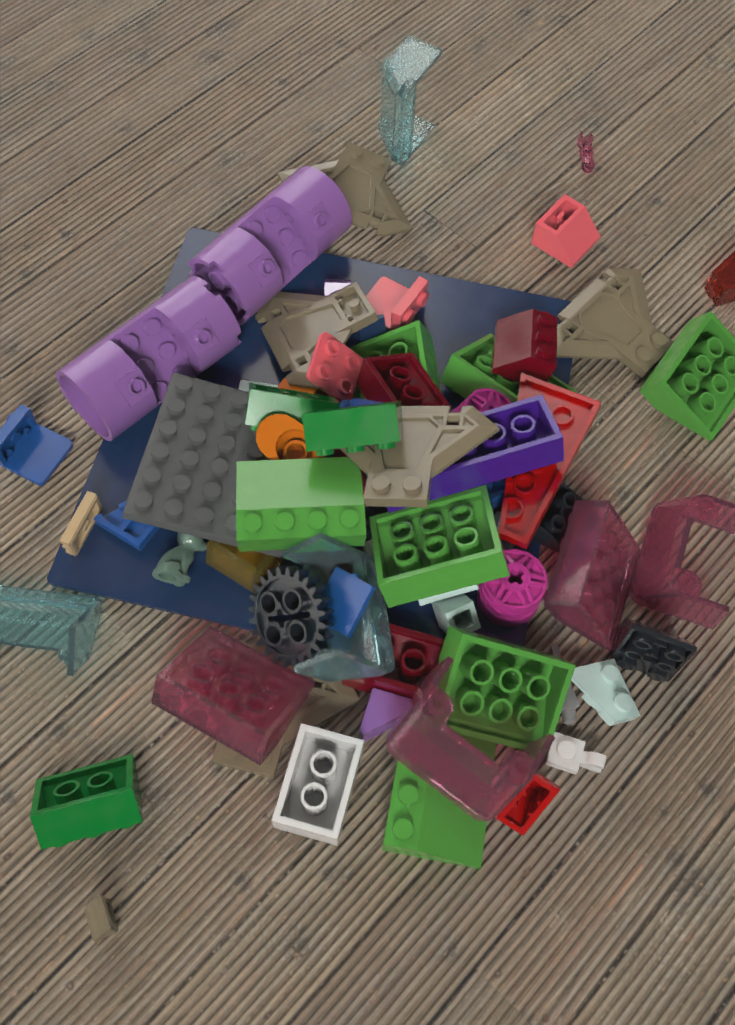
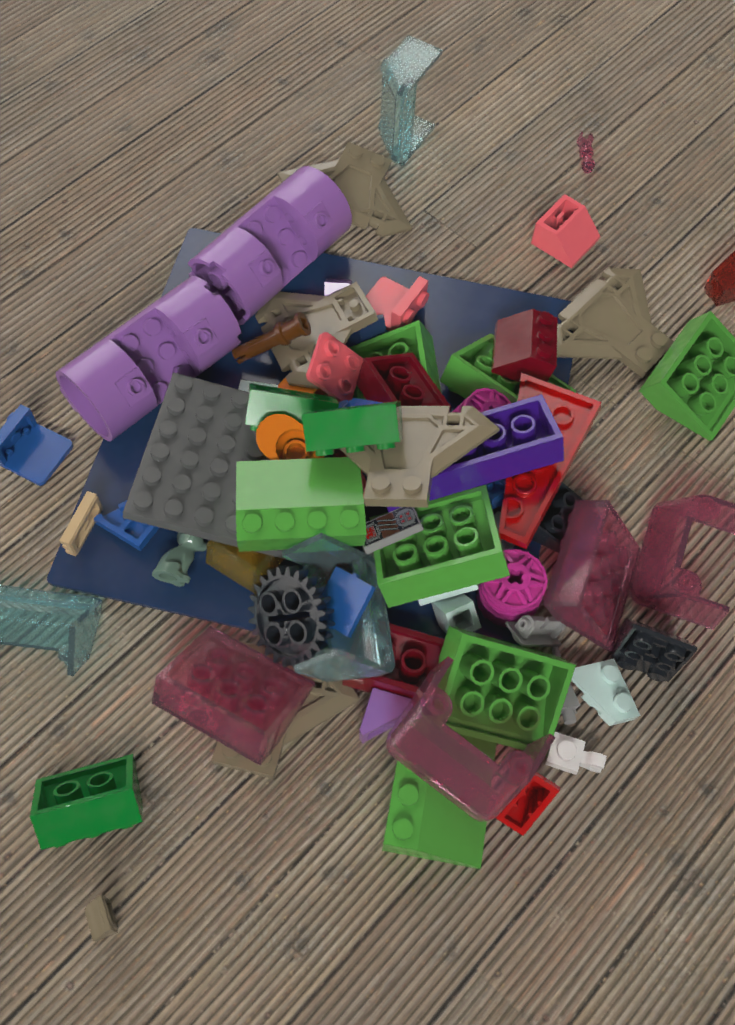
white brick [272,723,364,846] -> none
none -> reddish brown pin [232,312,311,364]
none -> tile [363,507,424,554]
none -> light grey hinge [505,615,566,647]

